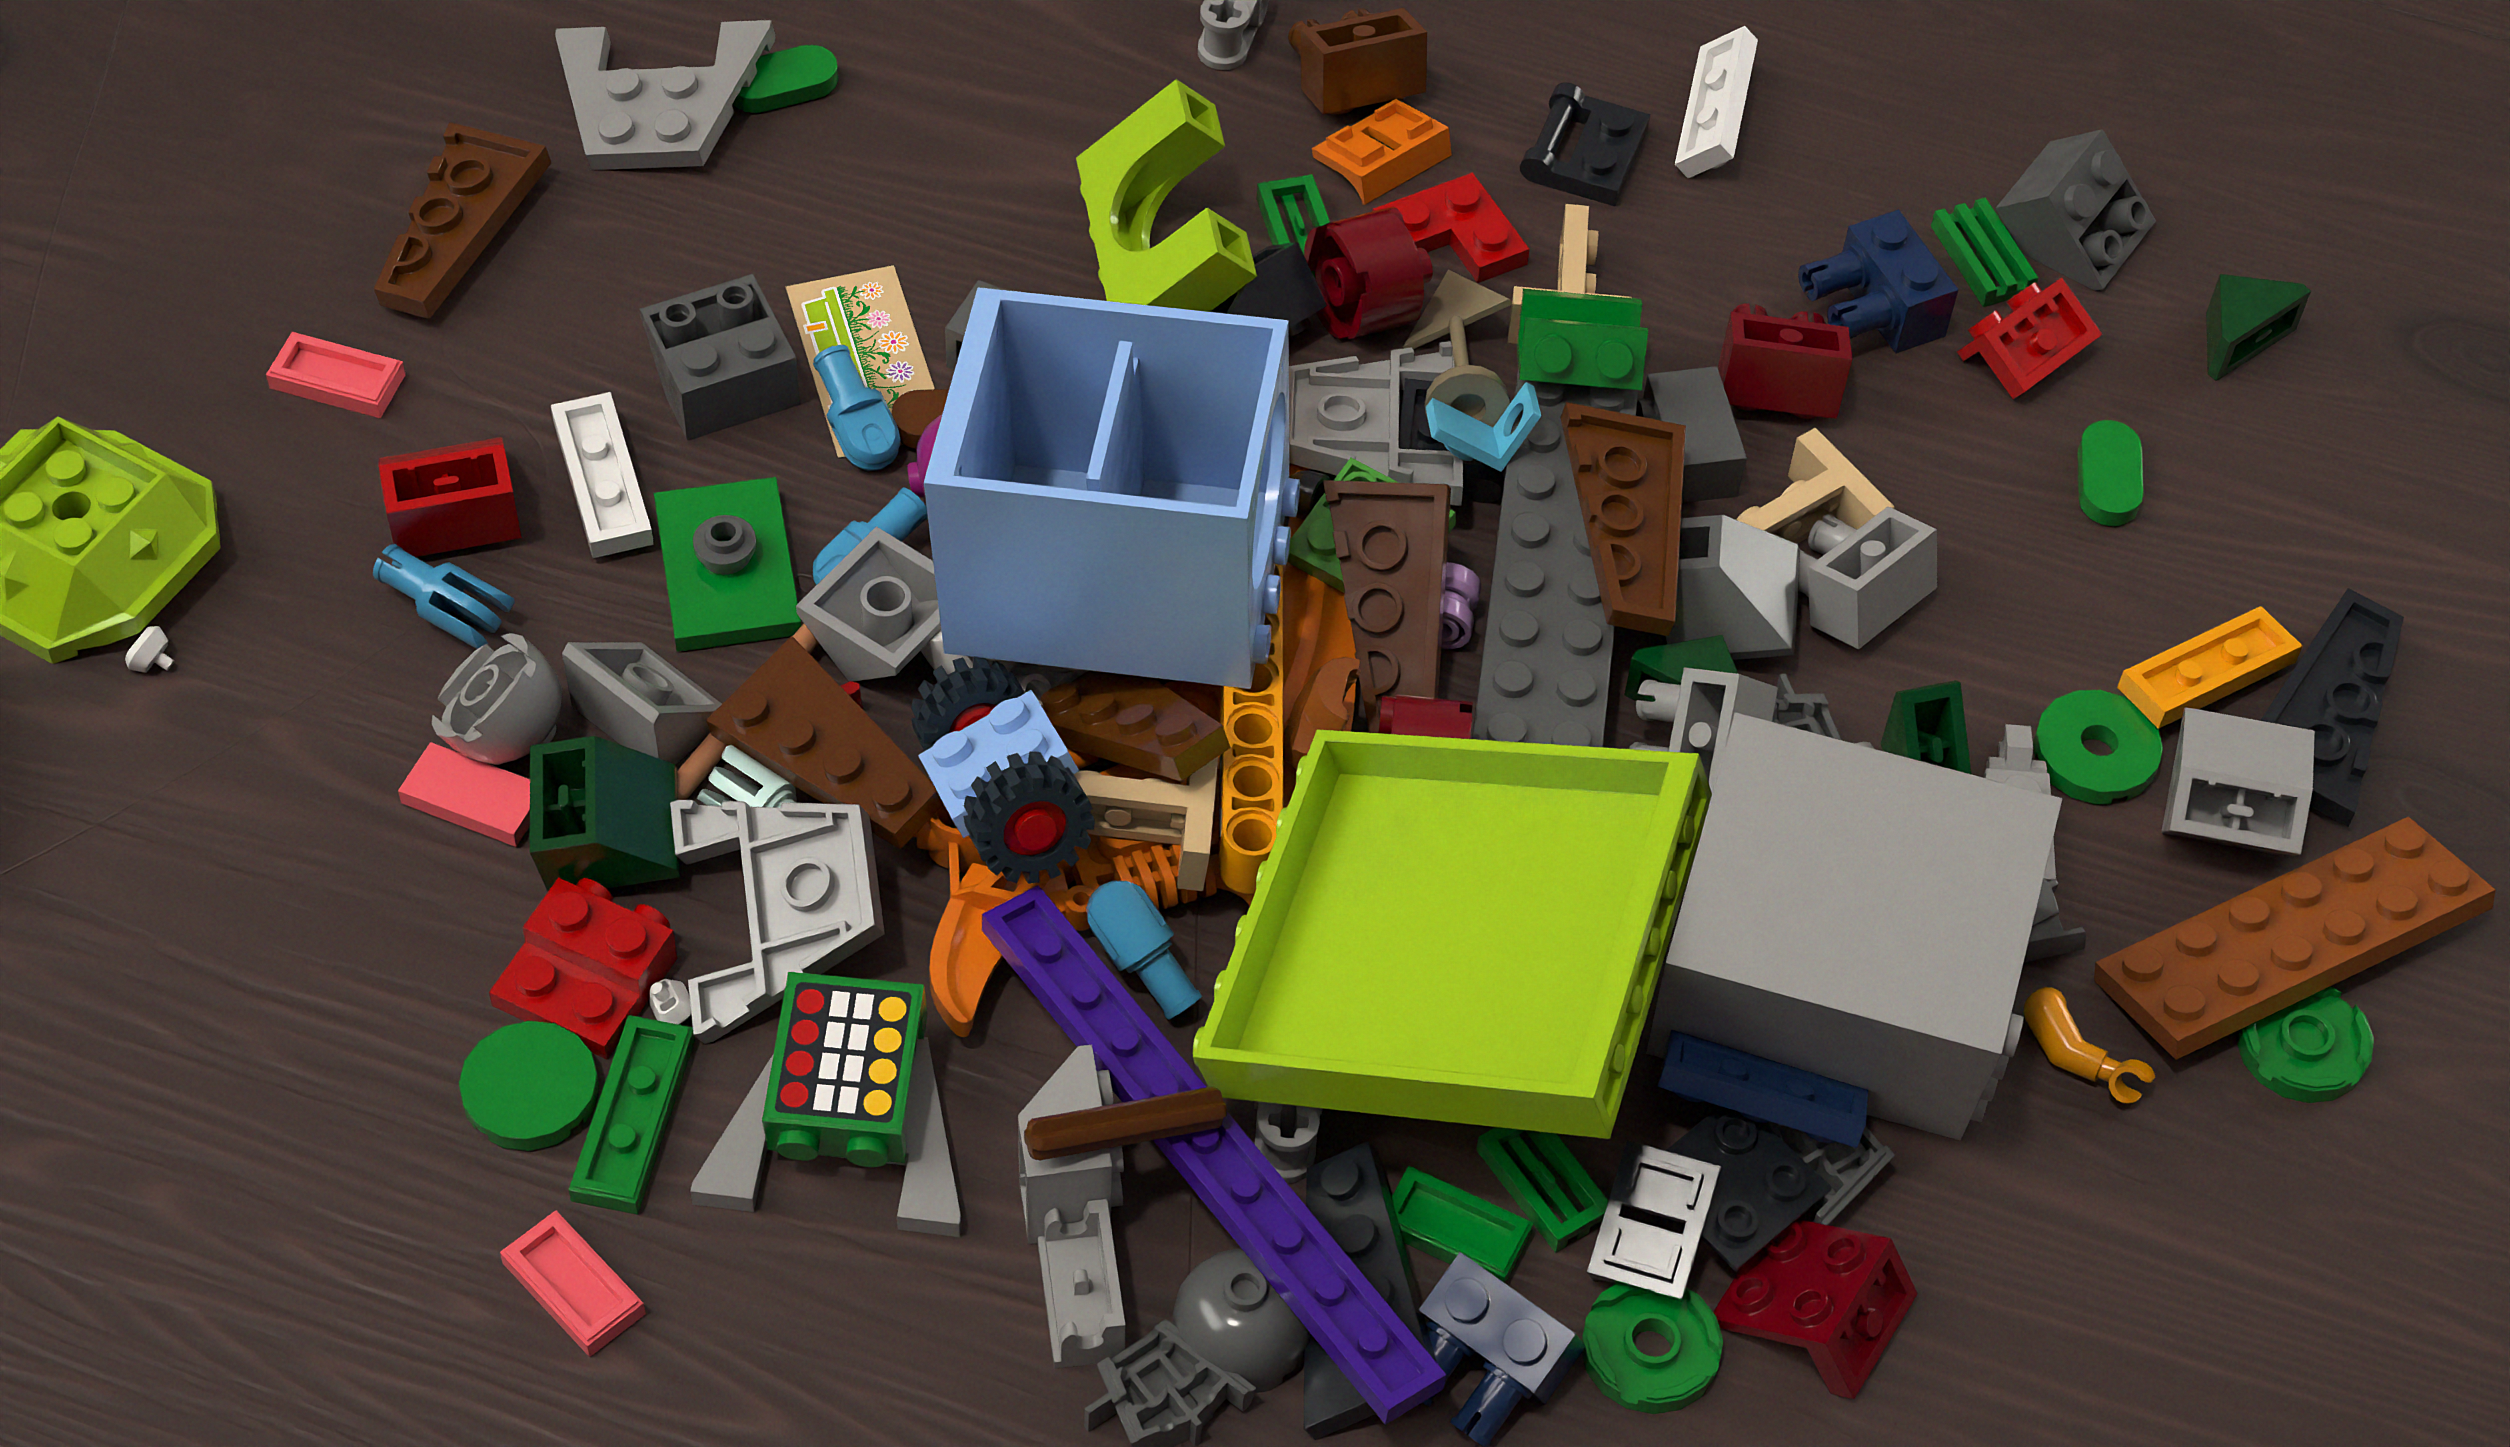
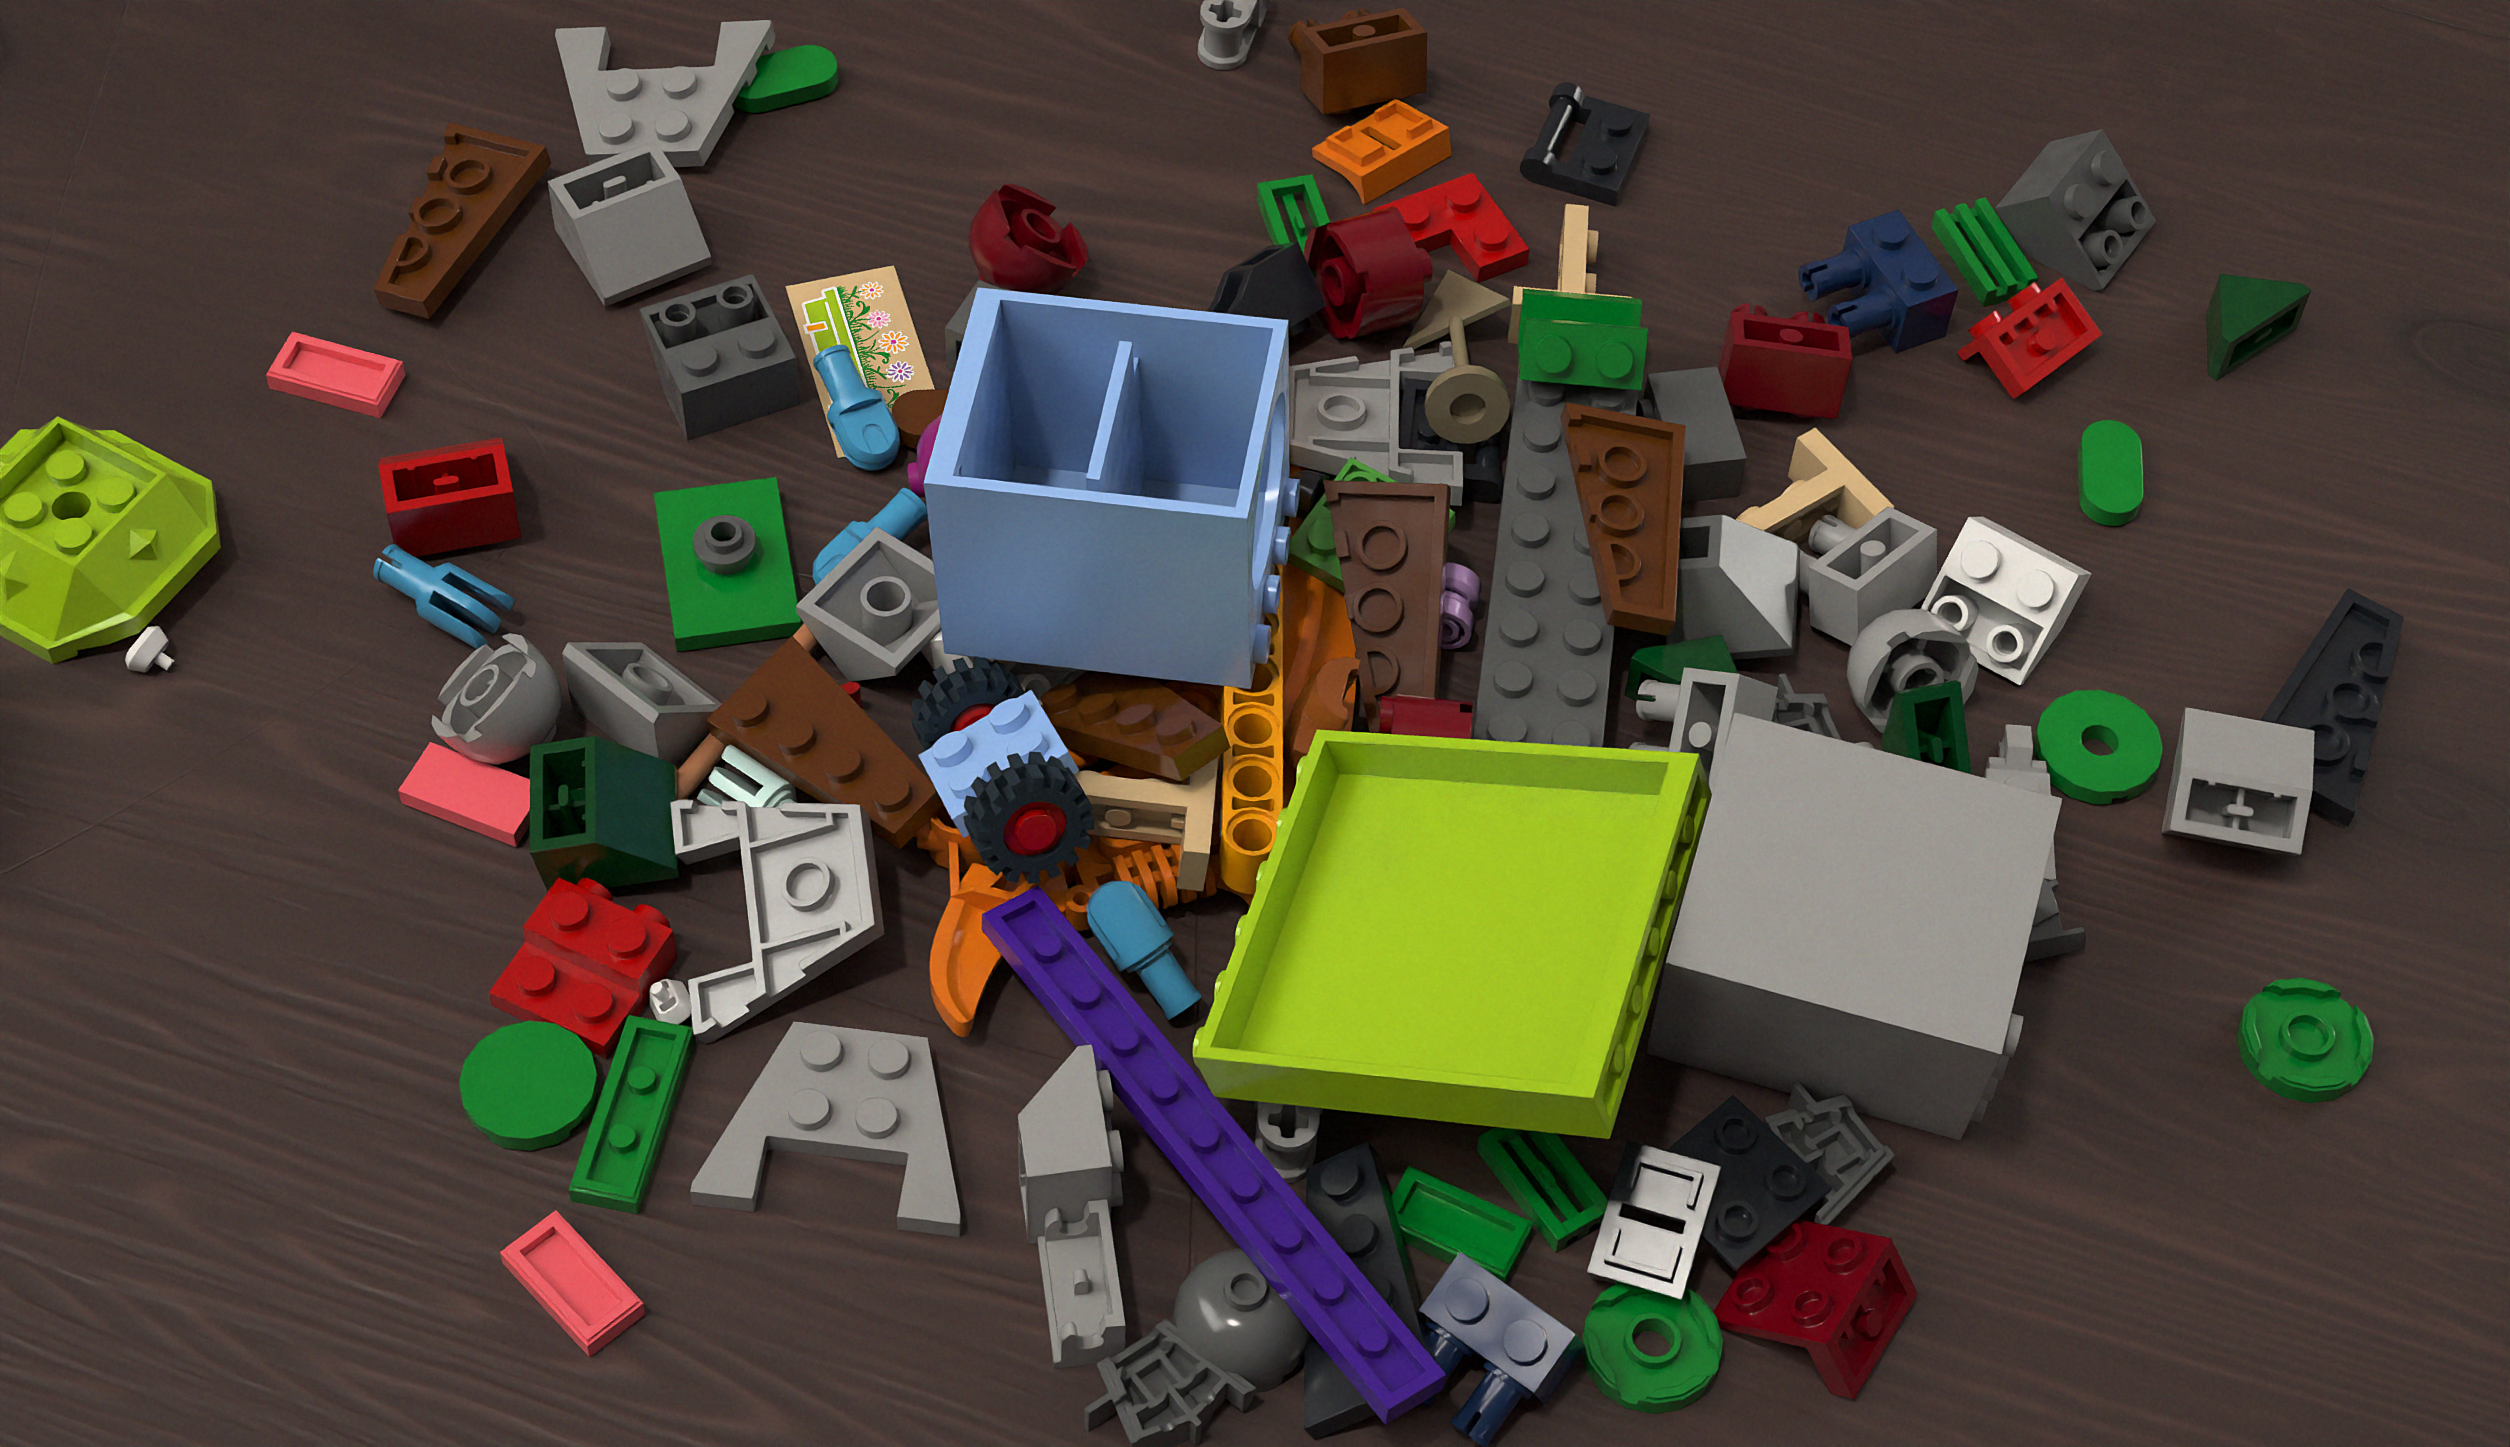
white plate [551,392,654,558] -> none
panel [762,972,928,1167] -> none
reddish brown axle [1024,1087,1227,1161] -> none
lime arch [1076,79,1257,312] -> none
medium azure bracket [1426,382,1541,472] -> none
dark blue plate [1657,1030,1868,1148] -> none
white plate [1675,26,1758,178] -> none
light orange arm [2023,987,2155,1103] -> none
dark orange plate [2094,816,2496,1060] -> none
light orange plate [2117,606,2303,729] -> none
none -> light grey slope [547,140,712,307]
none -> dark red cylinder [968,184,1088,295]
none -> light grey cylinder [1846,609,1979,733]
none -> white slope [1920,516,2092,685]

